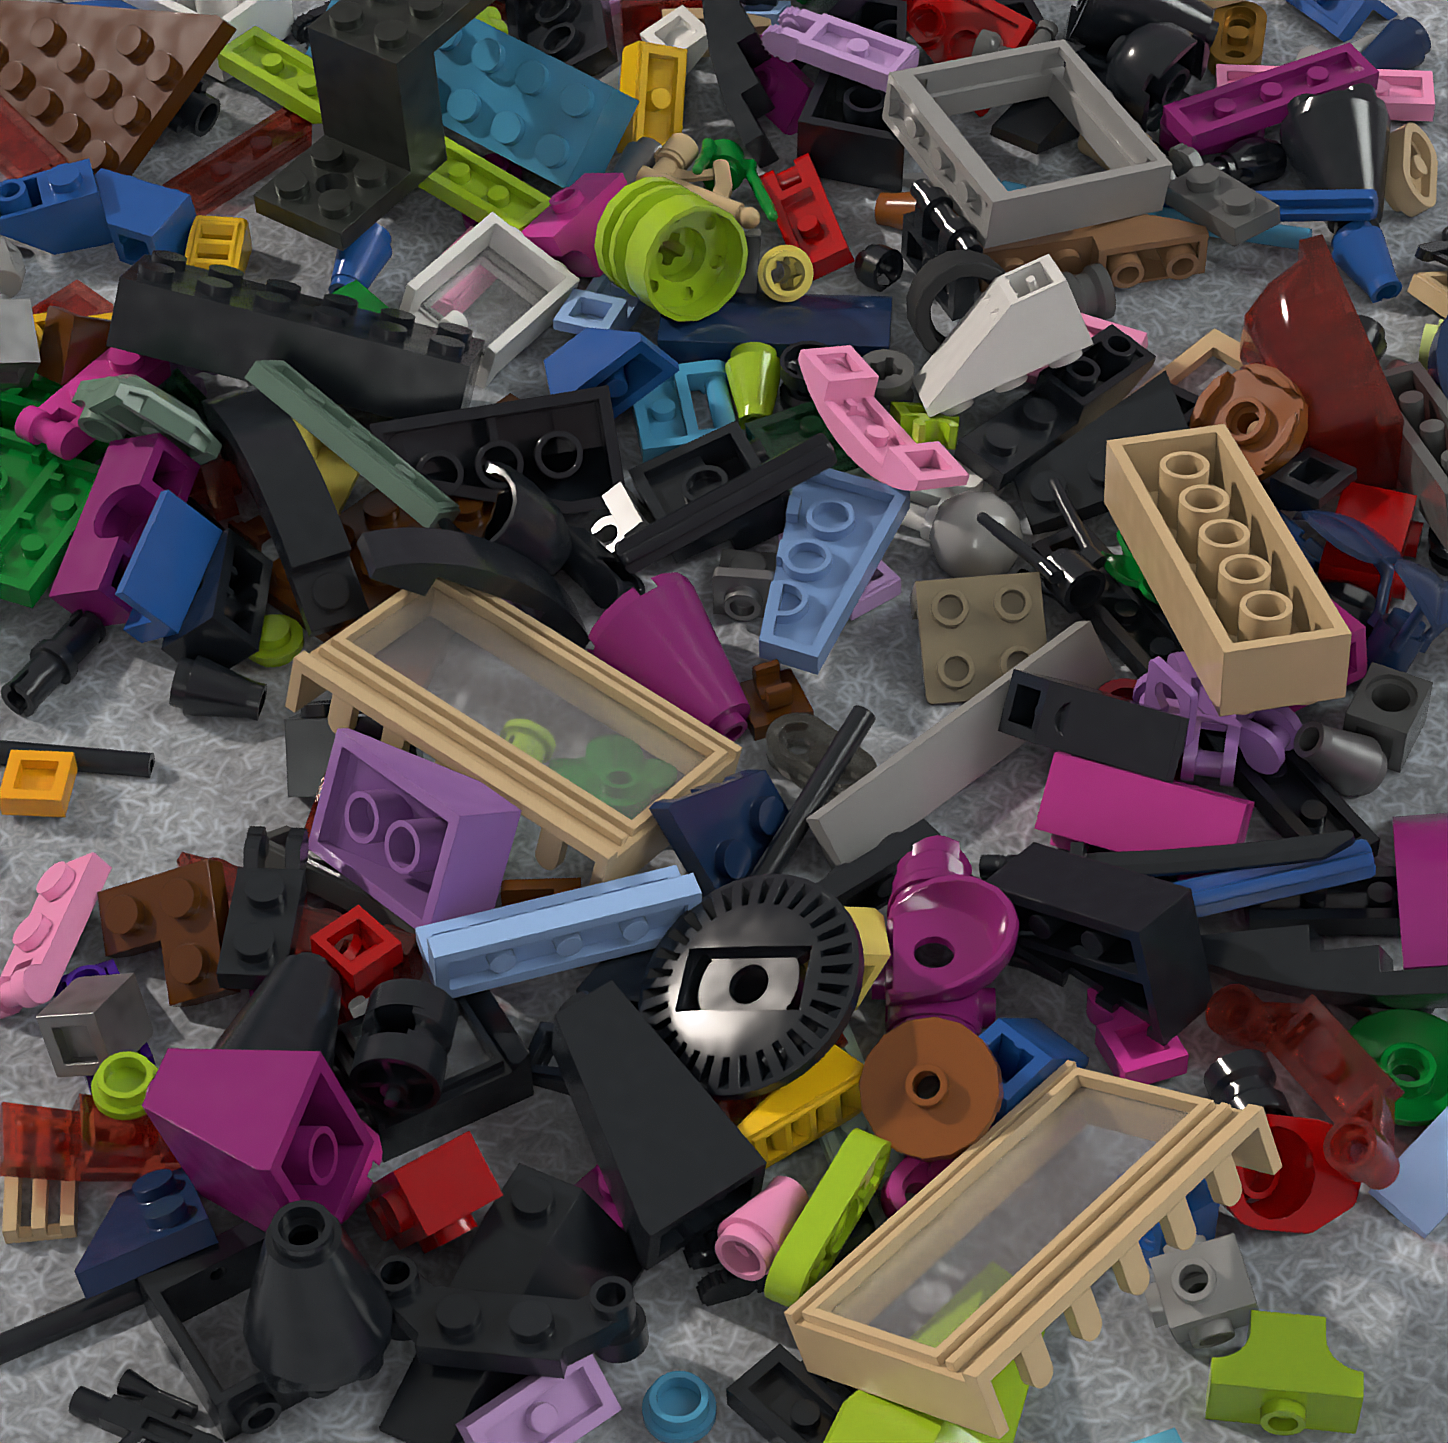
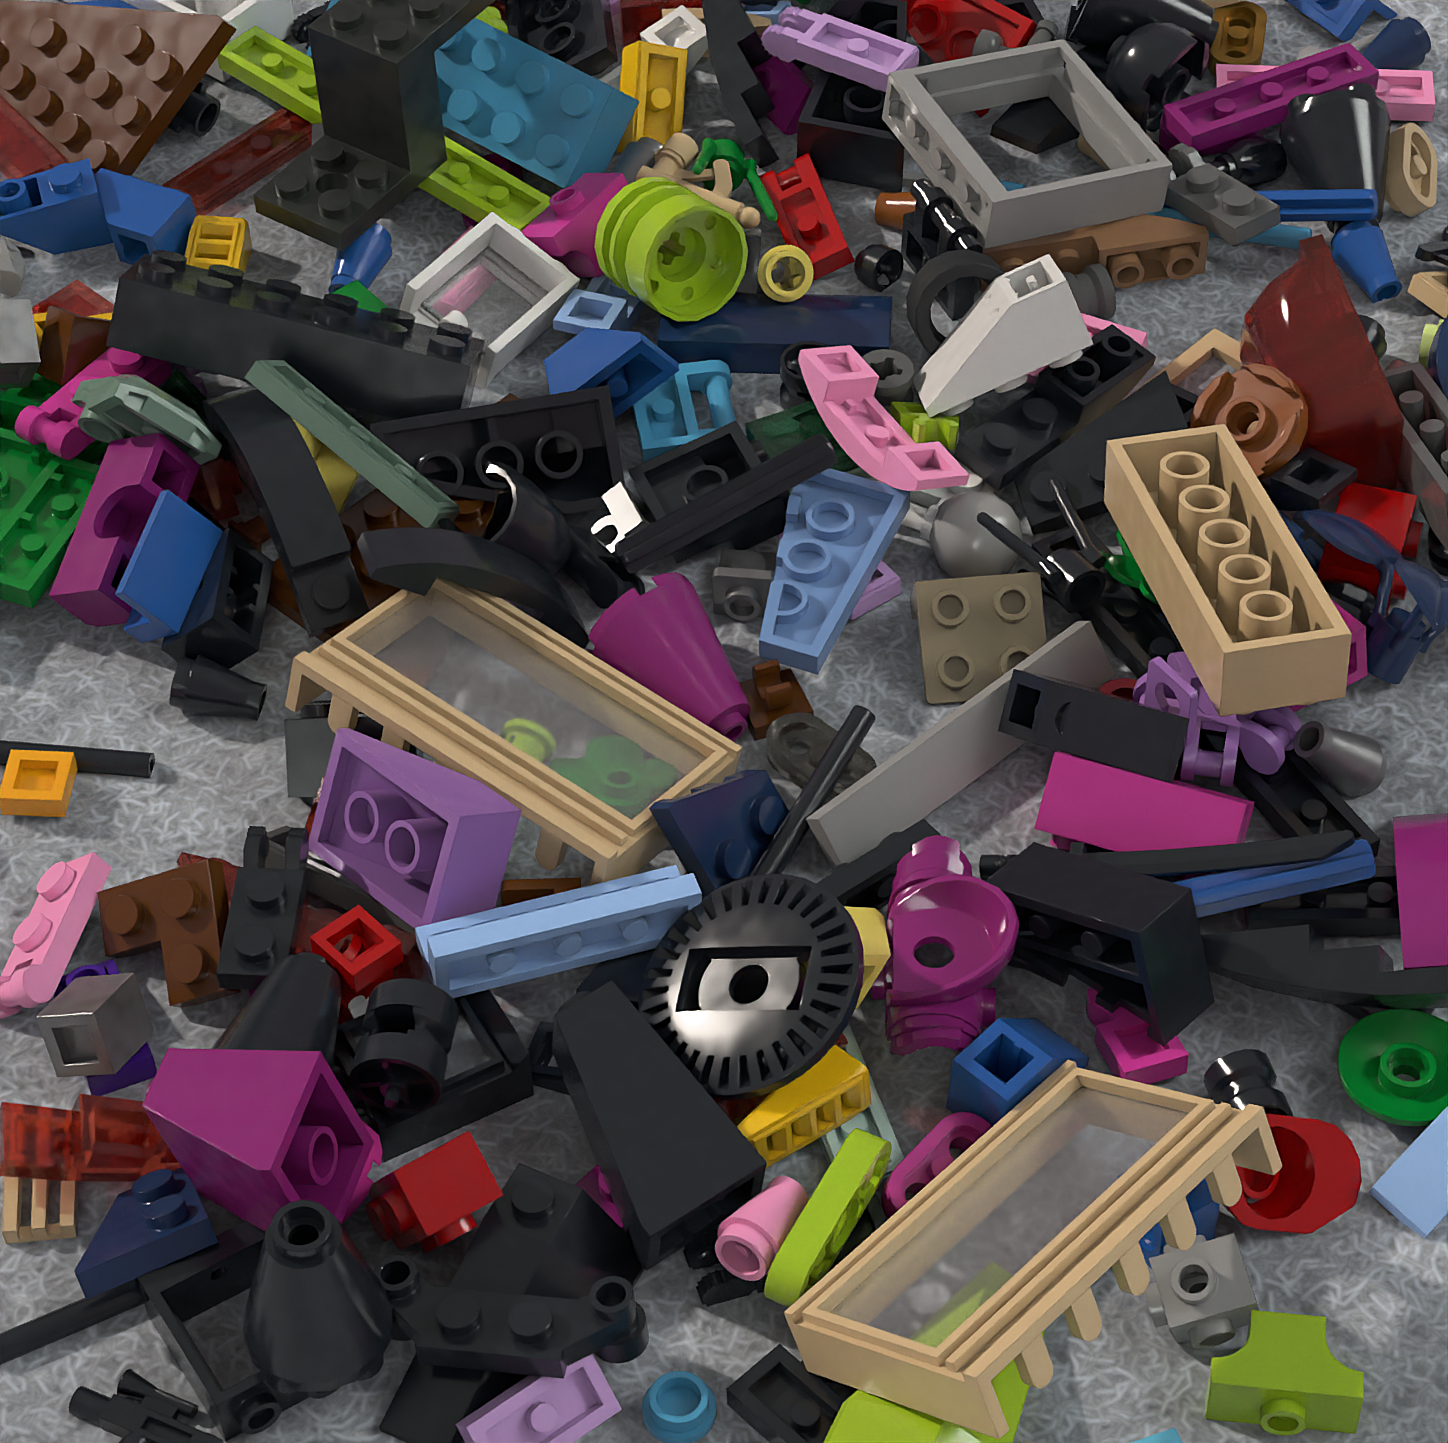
black pin [0,609,106,717] -> none
lime plate [91,1051,158,1120] -> none
lime plate [248,614,304,667] -> none
lime cone [725,342,781,430] -> none
dark orange plate [859,1017,1004,1162] -> none
clear red plate [1205,984,1405,1190] -> none
dark grey brick [1343,662,1433,773] -> none

